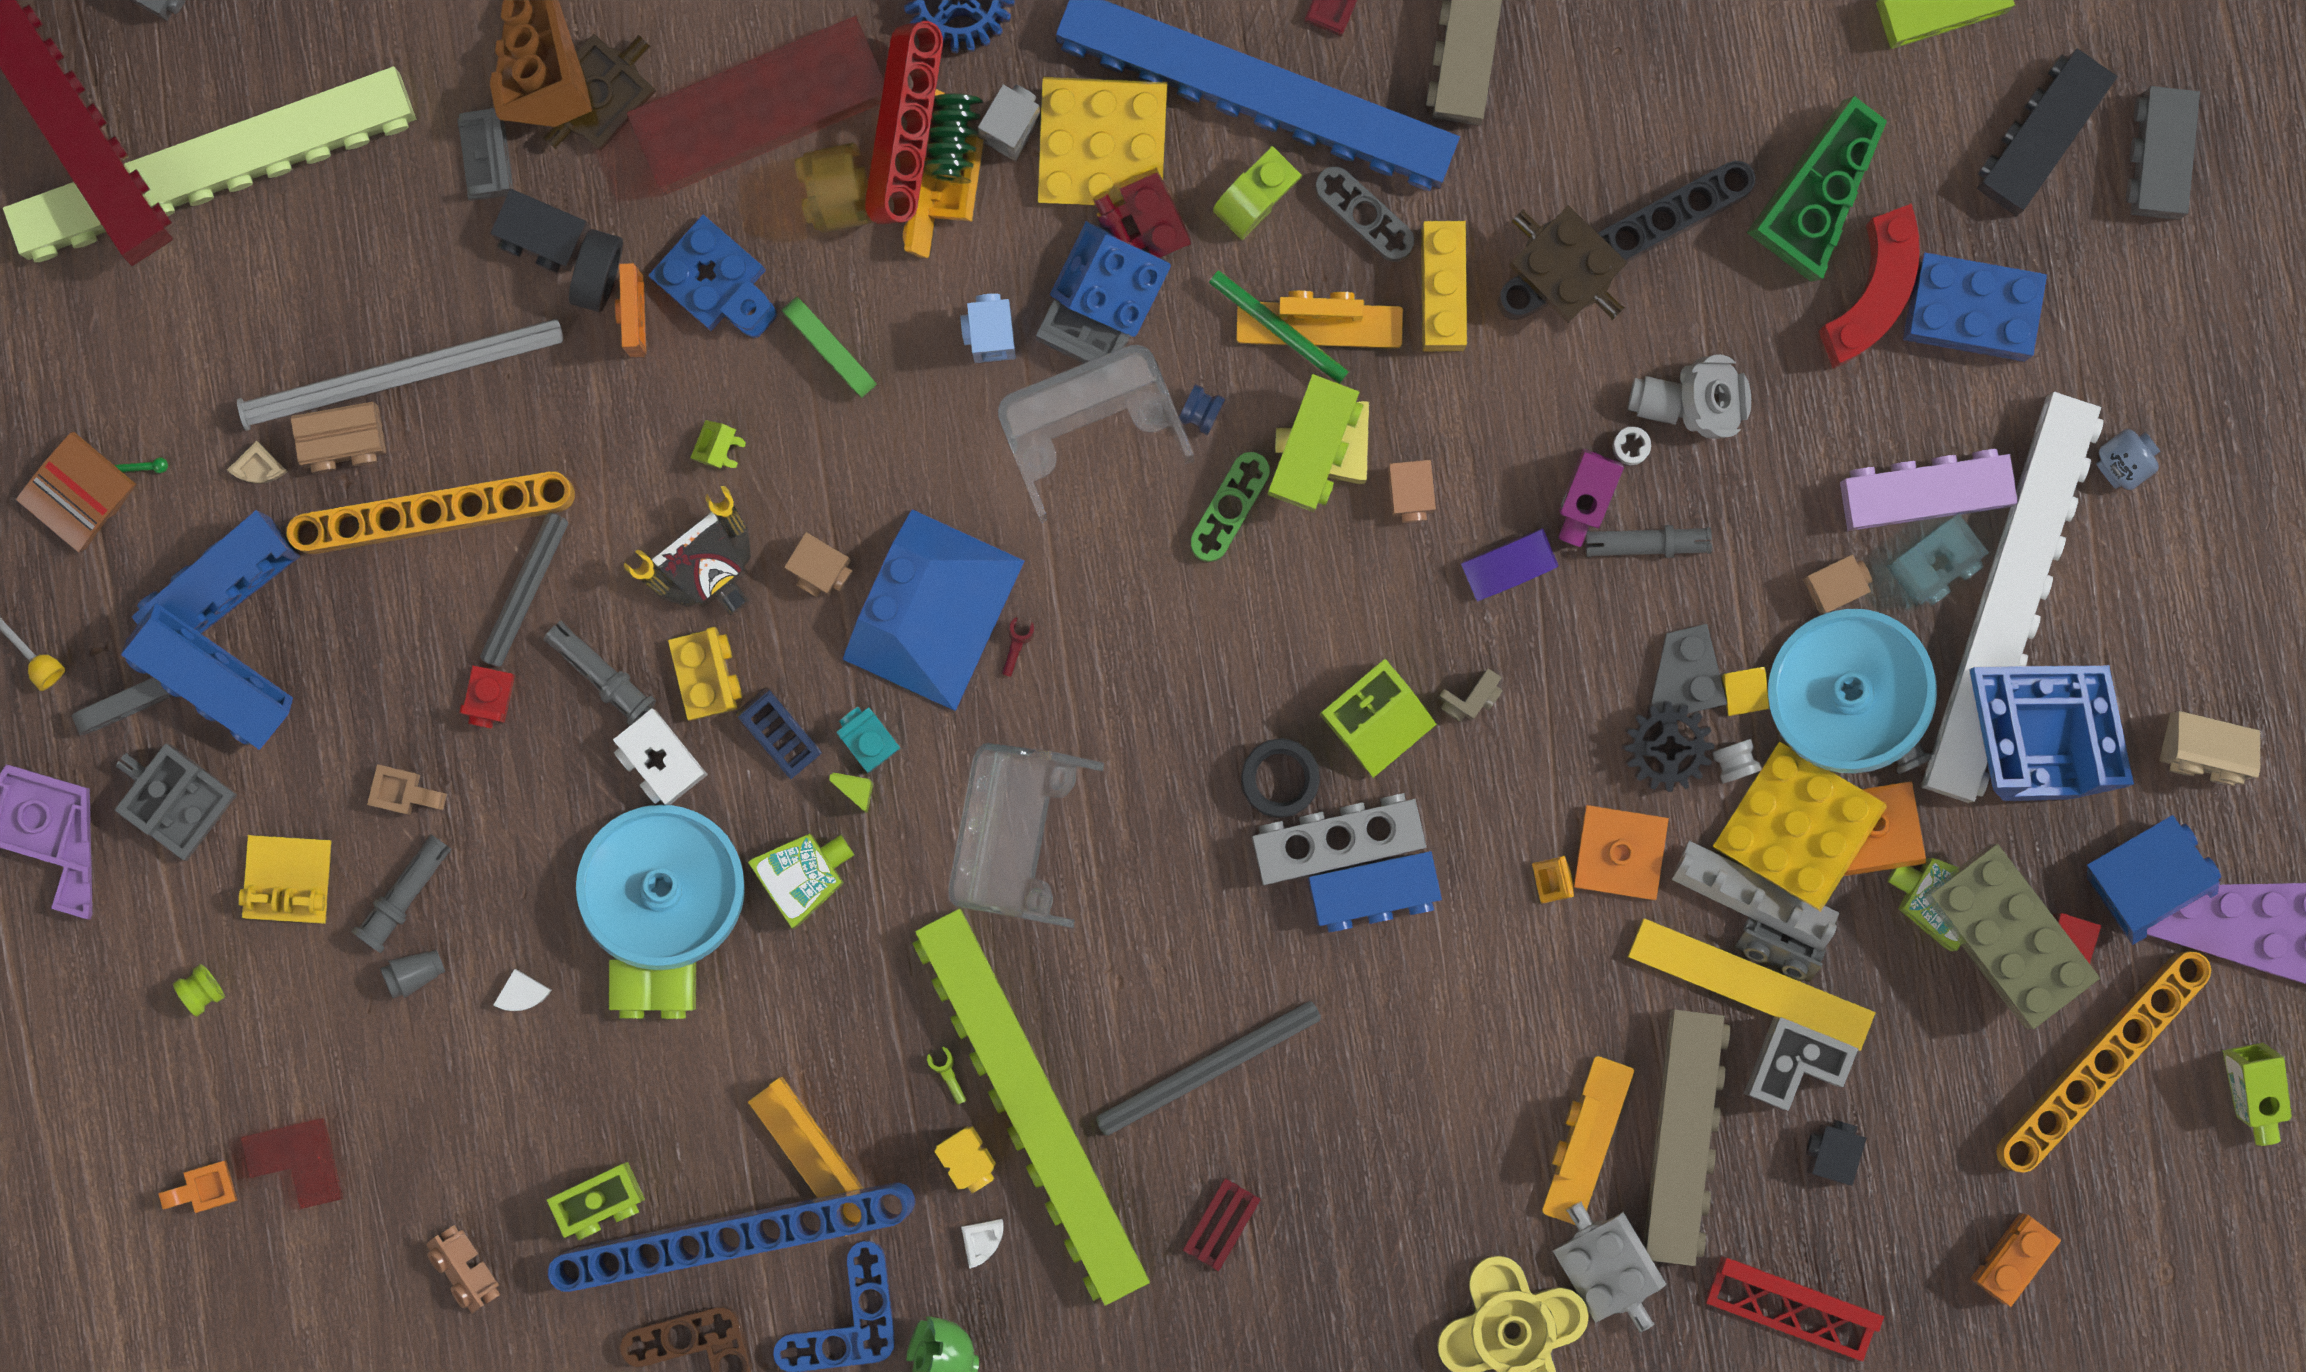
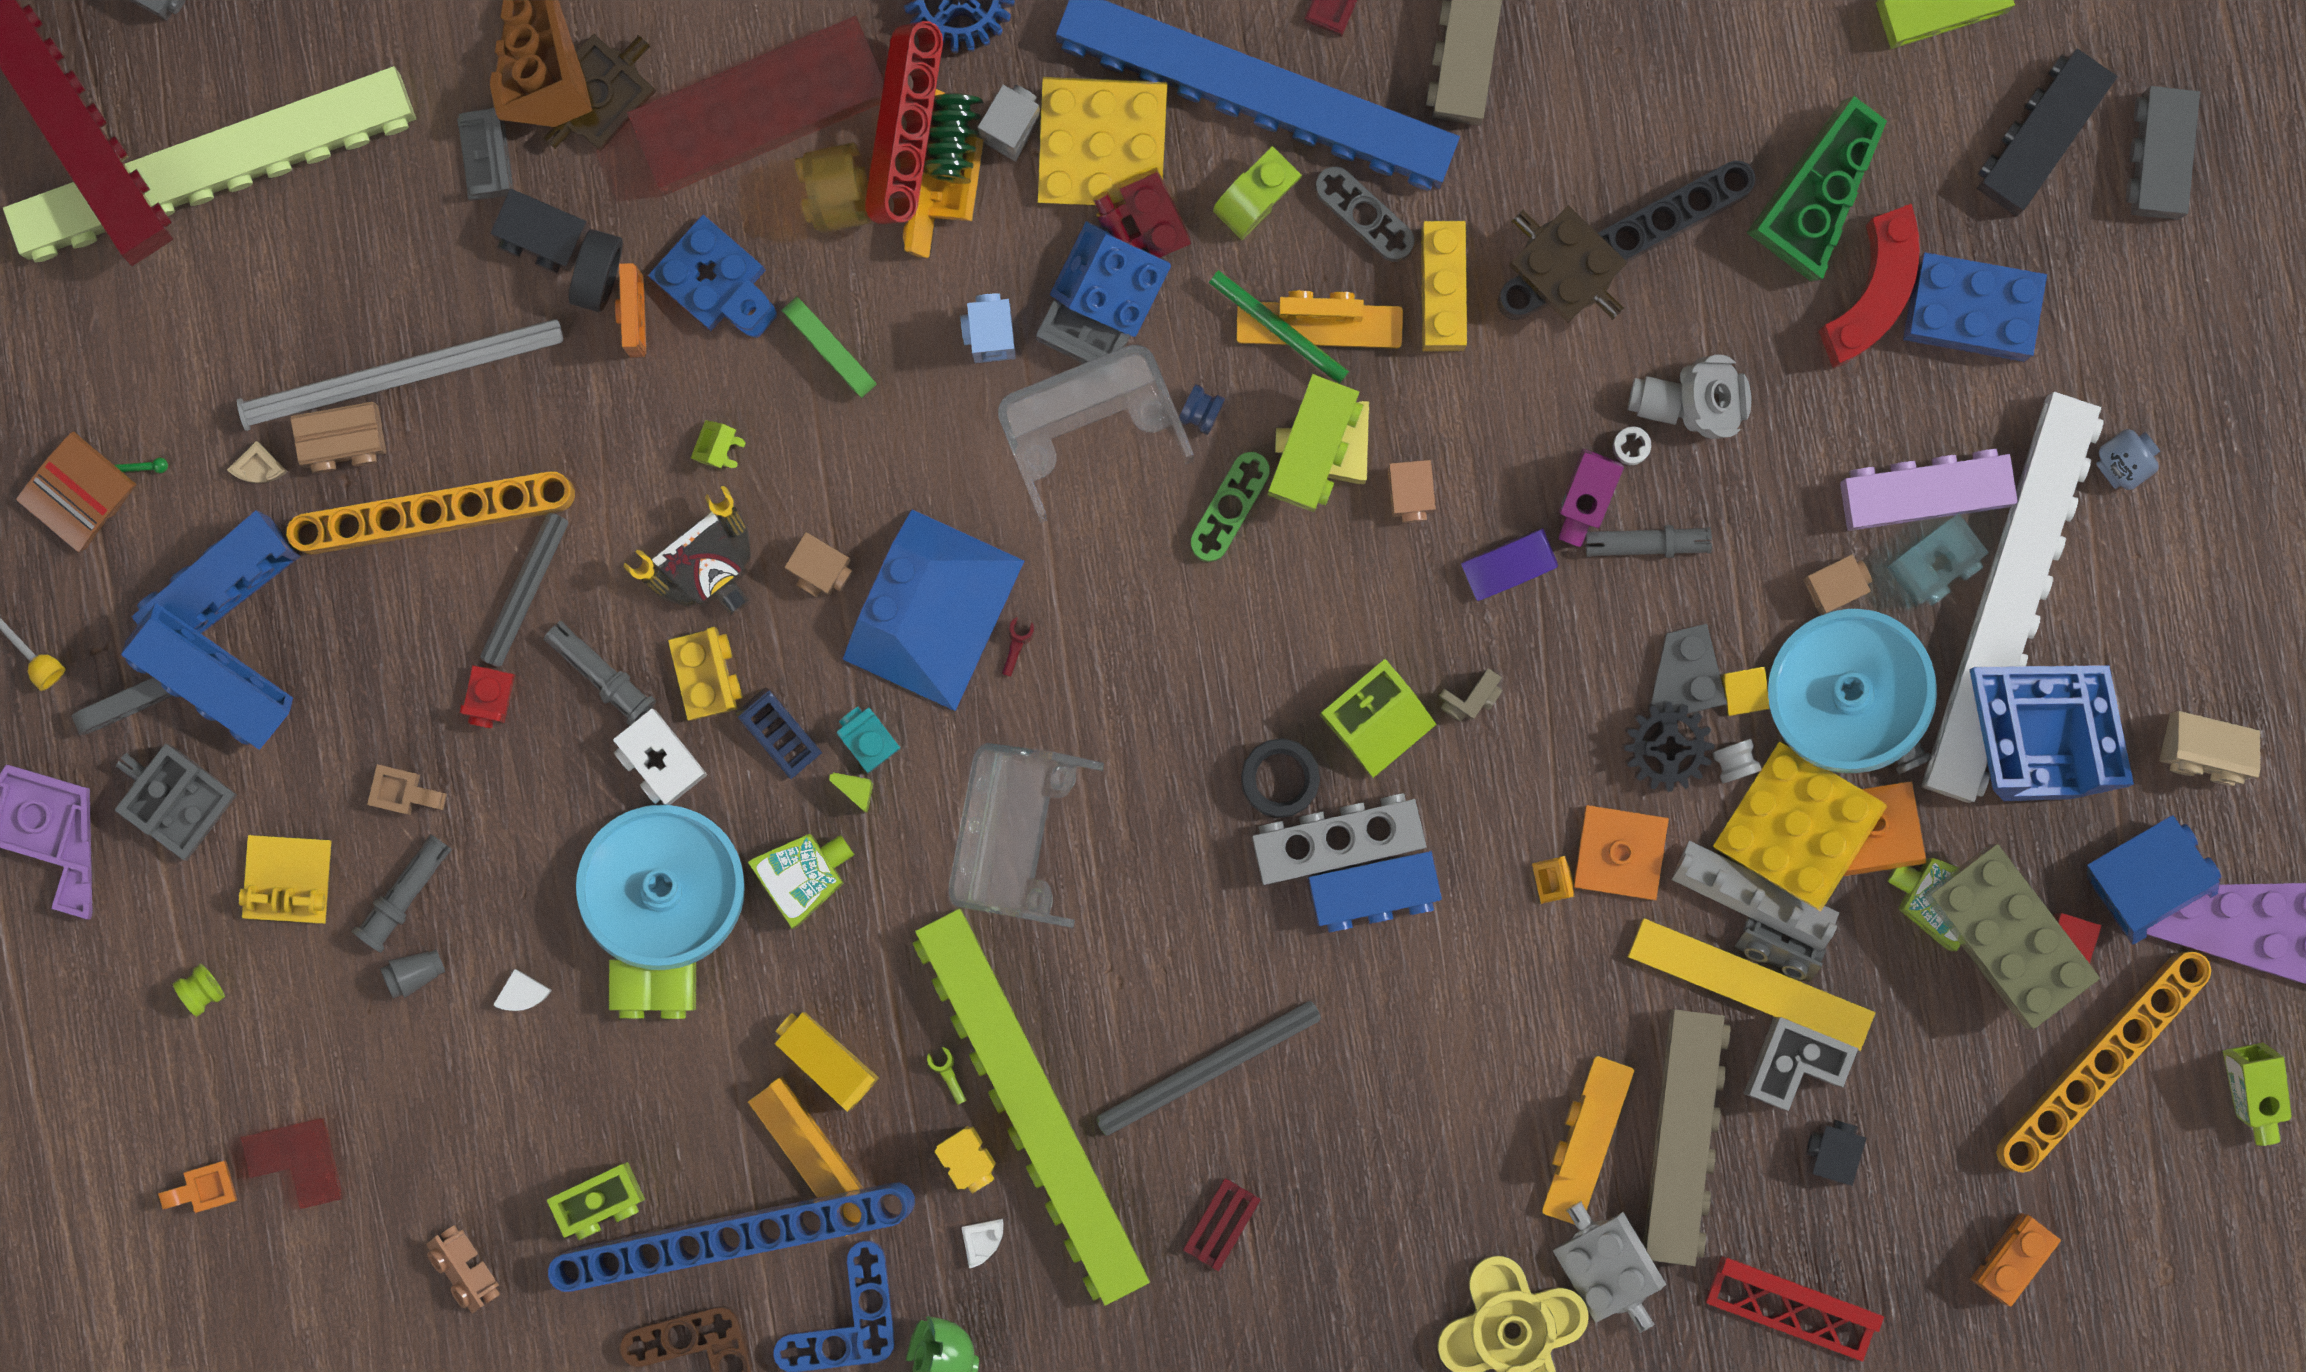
none -> yellow slope [775,1012,879,1112]

